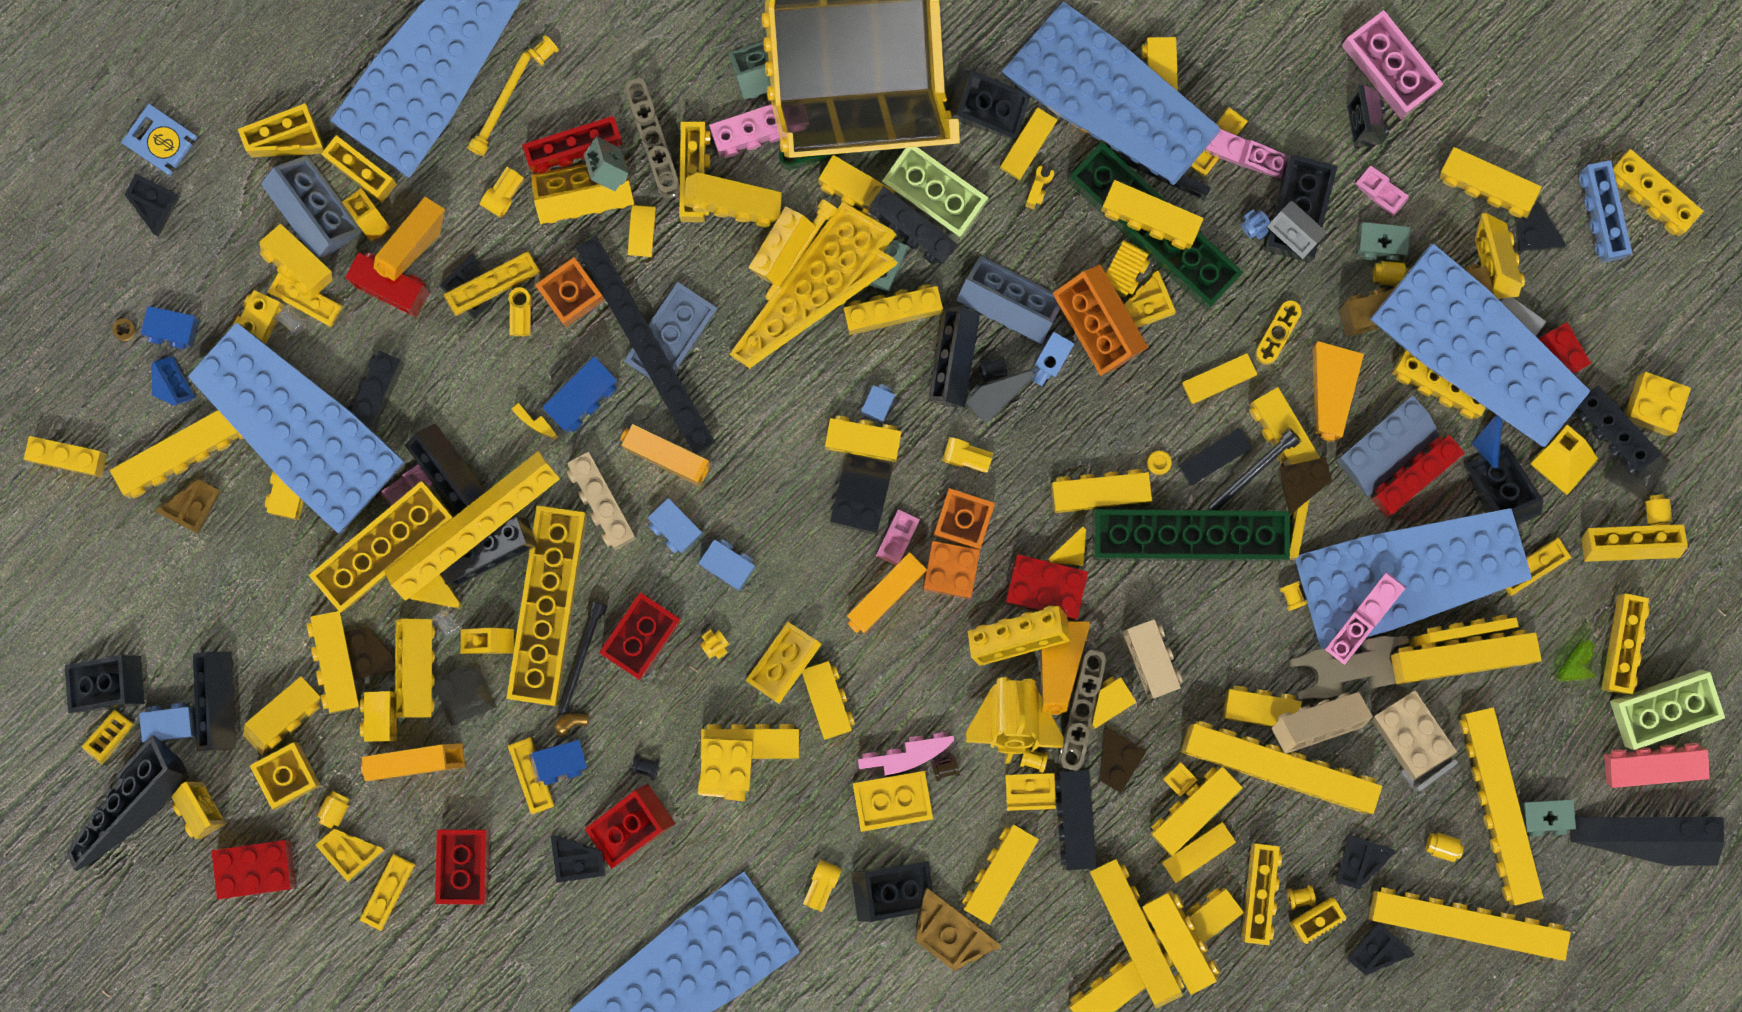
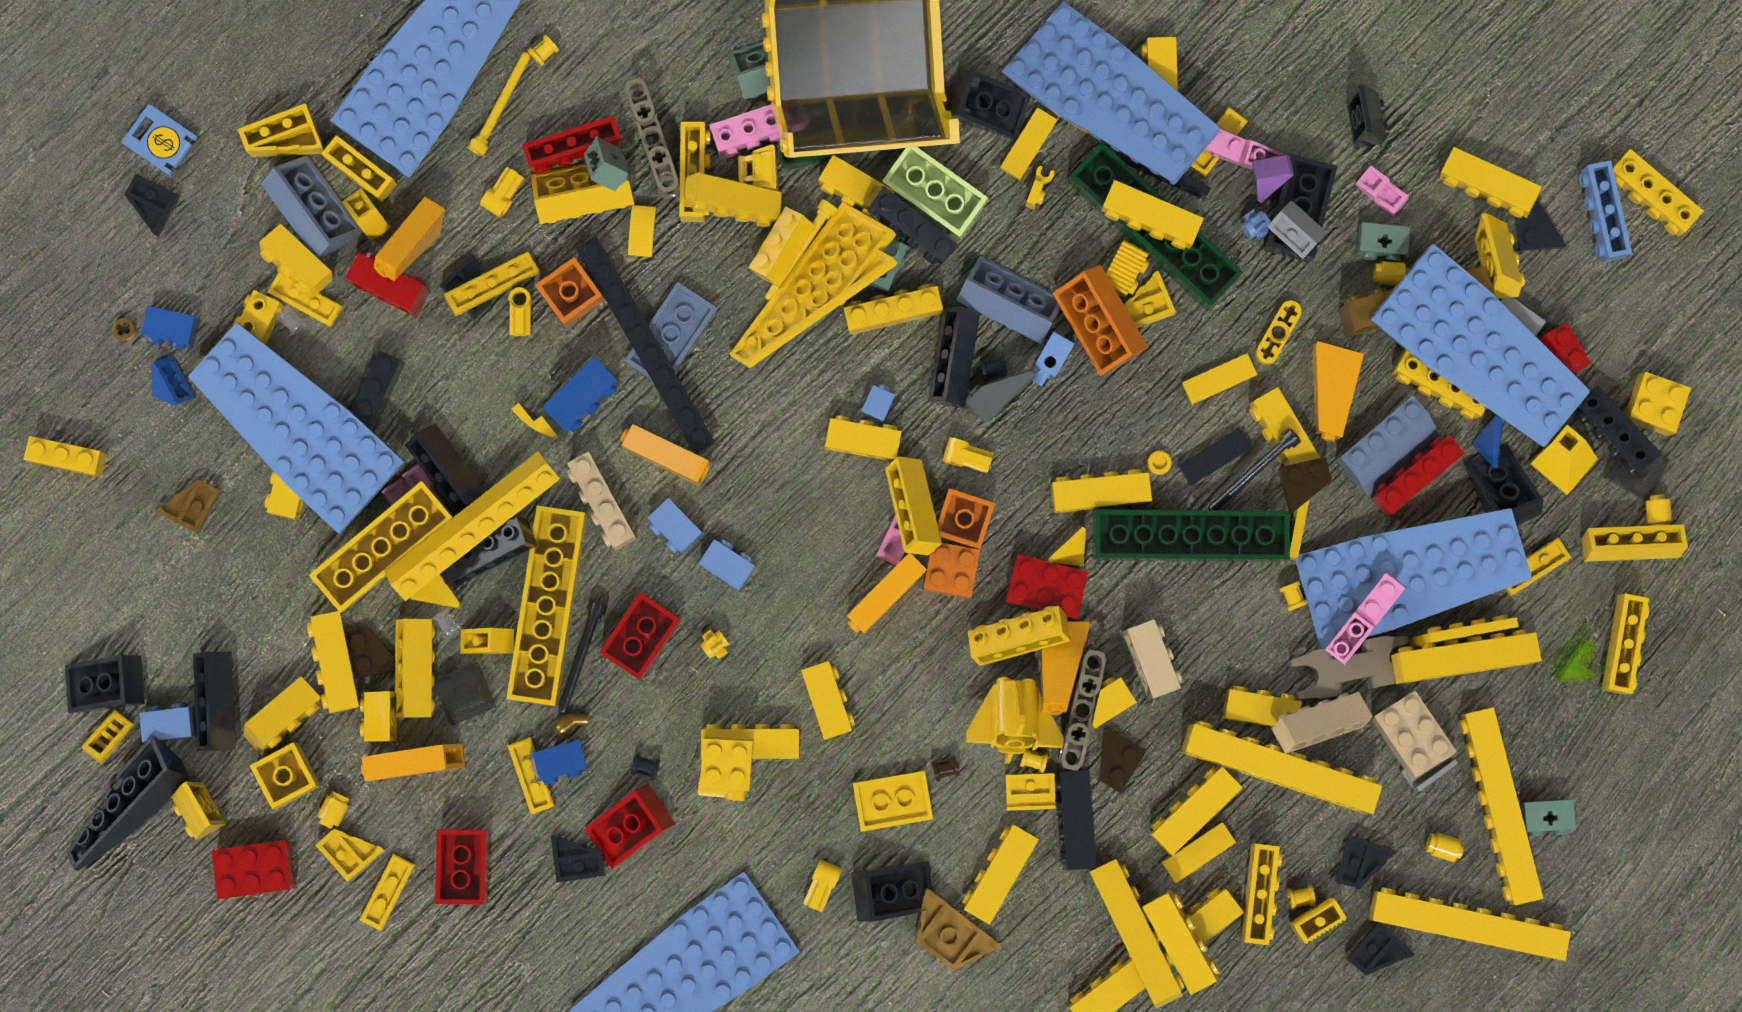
yellow brick [110,410,244,498] -> none
yellow plate [745,621,822,704] -> none
black slope [830,454,894,535] -> none
bright pink slope [858,732,954,775] -> none
yellow plate [1163,762,1197,797] -> none
bright pink brick [1342,10,1443,119] -> none
black wedge [1570,817,1724,866] -> none
coral brick [1604,743,1710,788] -> none
yellowish green brick [1610,670,1725,750] -> none
none -> yellow piece [738,145,778,191]
none -> yellow brick [885,456,942,556]
none -> medium lavender slope [1252,155,1294,203]

